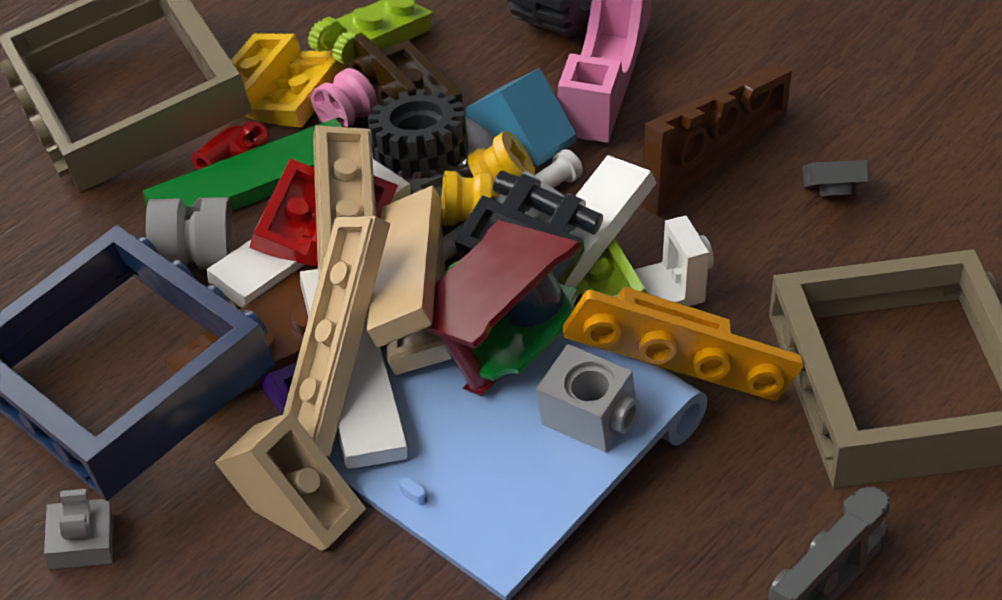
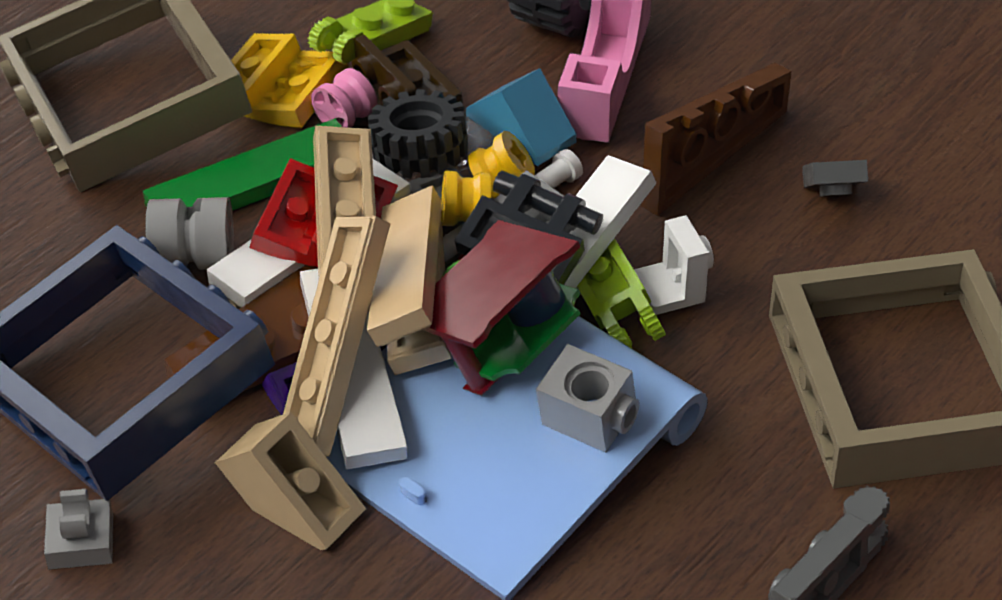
red arm [191,121,270,170] -> none
light orange bracket [563,286,804,401] -> none

